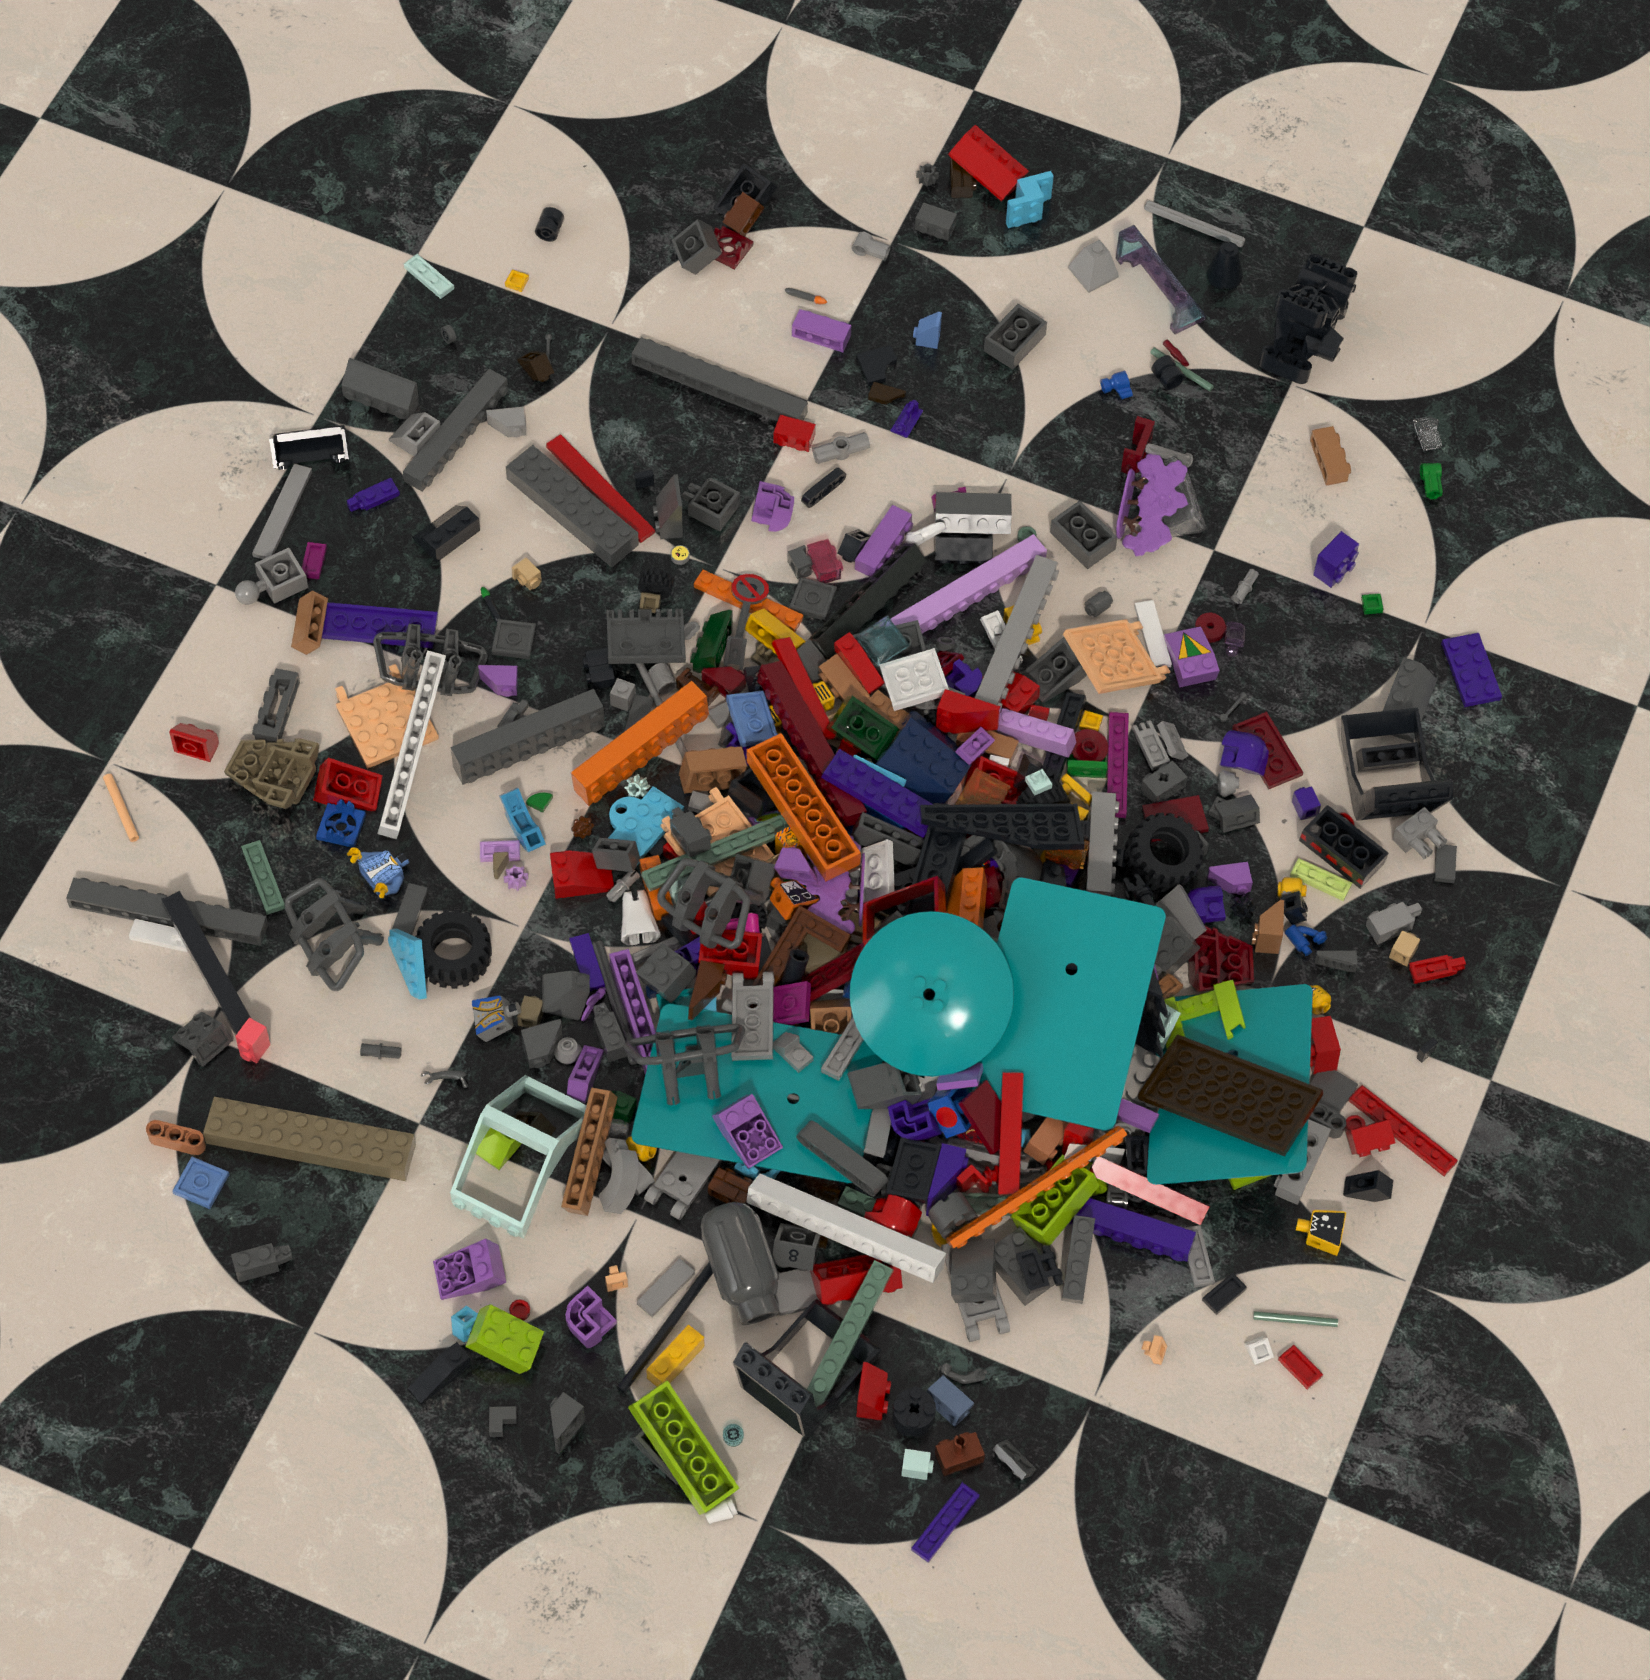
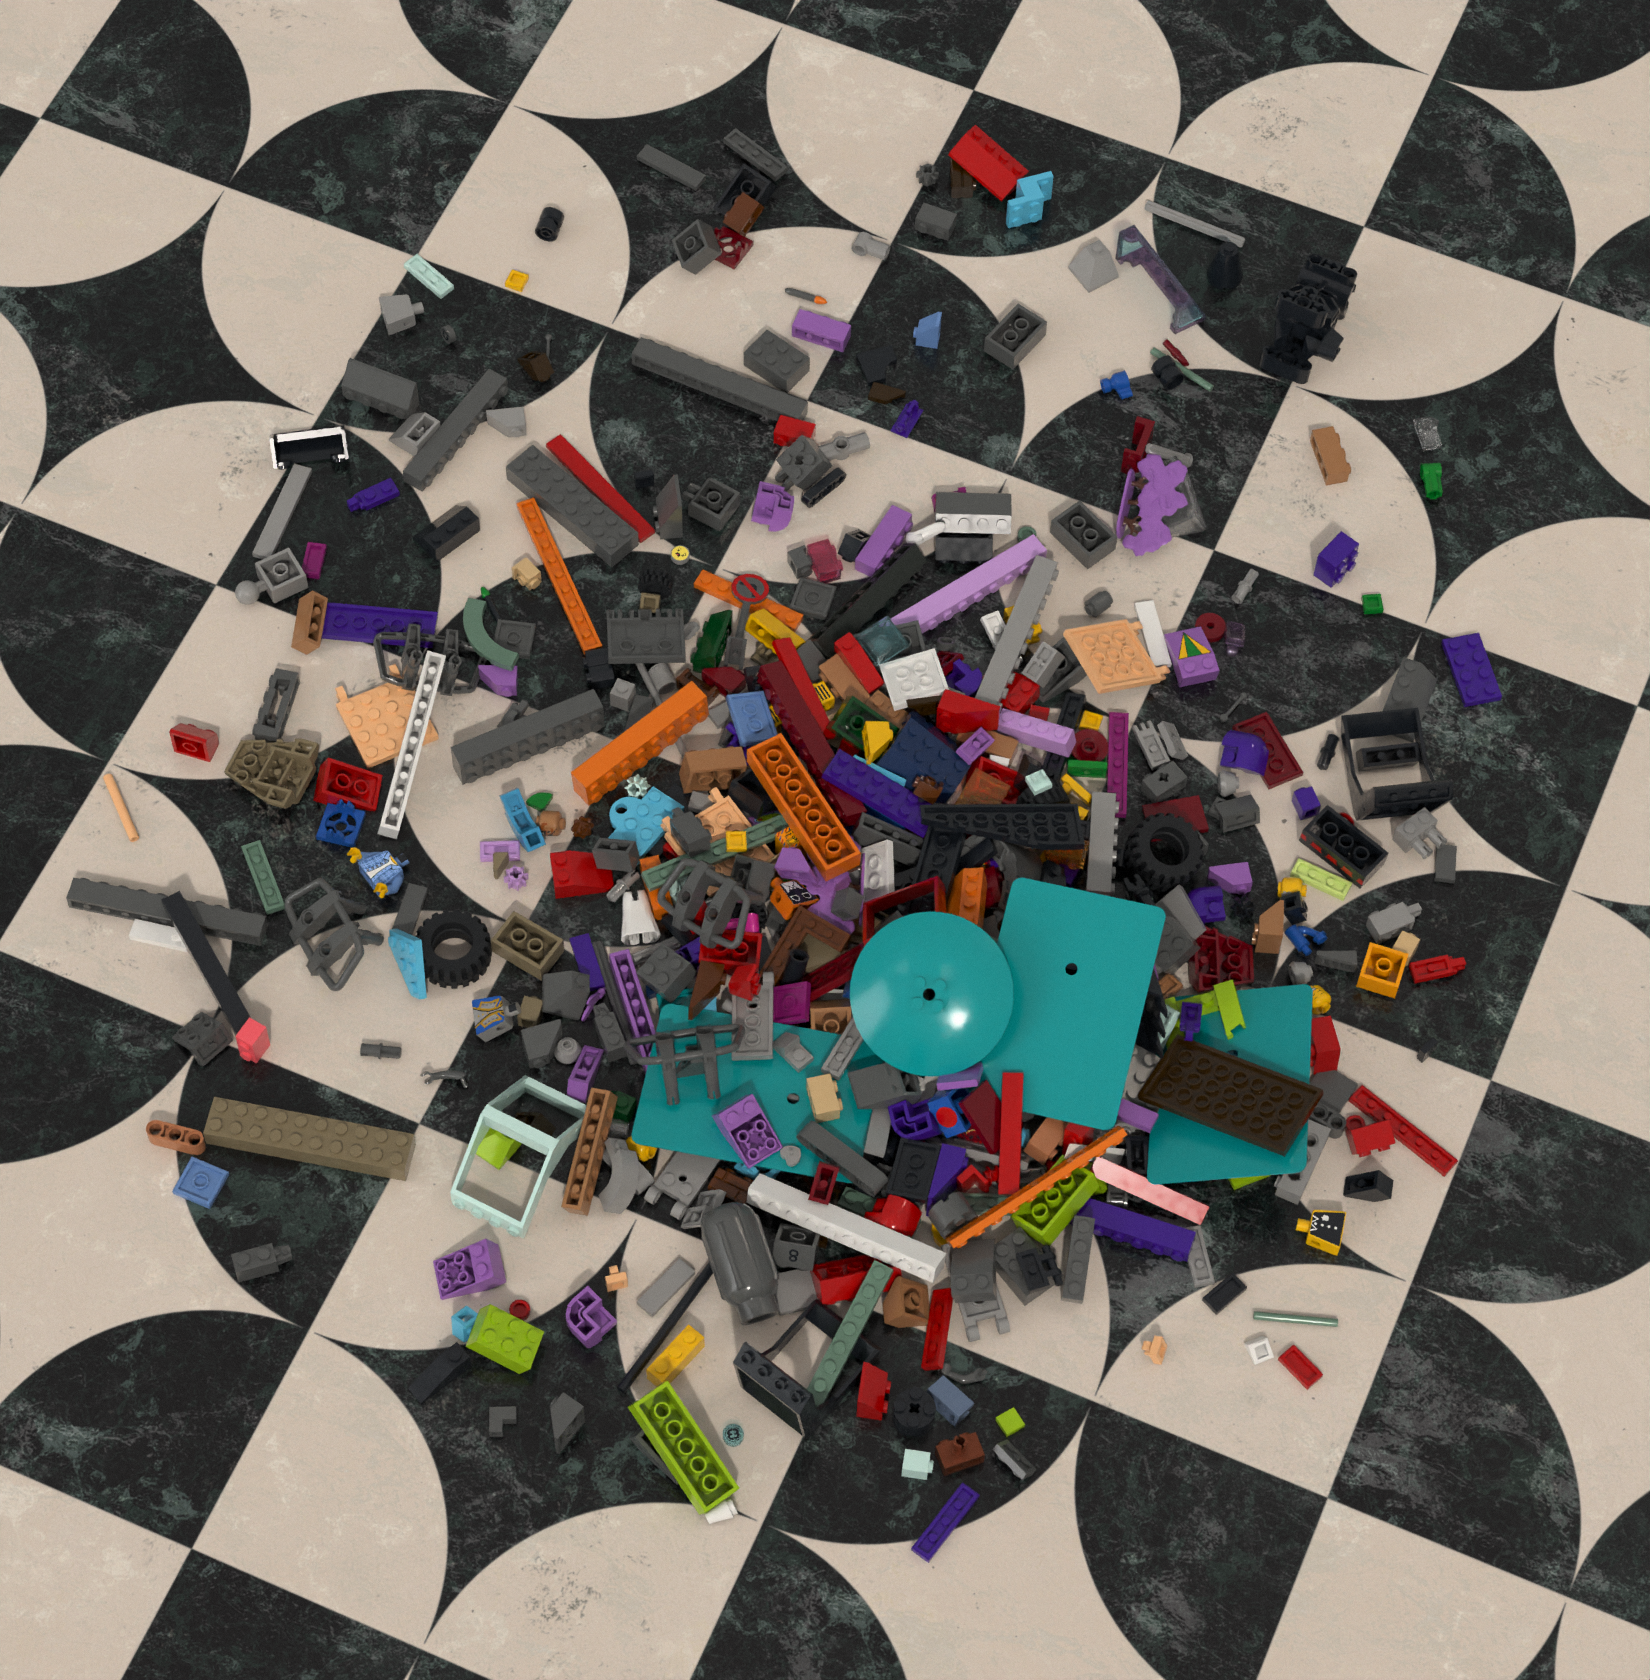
none -> light grey torso [379,294,424,335]
none -> sand green tile [463,598,519,671]
none -> dark tan brick [491,911,564,981]
none -> orange plate [516,497,602,655]
none -> medium nougat head [536,811,566,836]
none -> dark grey tile [637,144,706,191]
none -> light grey slope [681,1189,726,1229]
none -> dark grey plate [723,128,788,181]
none -> yellow tile [725,831,747,852]
none -> red slope [728,964,761,1001]
none -> dark grey brick [744,330,810,393]
none -> dark grey hinge [775,434,833,491]
none -> light grey piece [780,1146,801,1167]
none -> tan brick [806,1074,843,1123]
none -> dark red slope [808,1161,839,1205]
none -> dark grey brick [831,887,864,921]
none -> yellow slope [862,721,893,765]
none -> medium nougat slope [883,1276,930,1328]
none -> dark brown tile [906,695,942,715]
none -> reddish brown brick [912,775,944,804]
none -> red plate [921,1288,953,1371]
none -> lime tile [995,1407,1025,1437]
none -> light grey hinge [1022,641,1065,689]
none -> dark purple hinge [1179,1002,1202,1041]
none -> light grey cone [1288,961,1313,985]
none -> black axle [1317,734,1340,770]
none -> light orange brick [1356,942,1409,999]

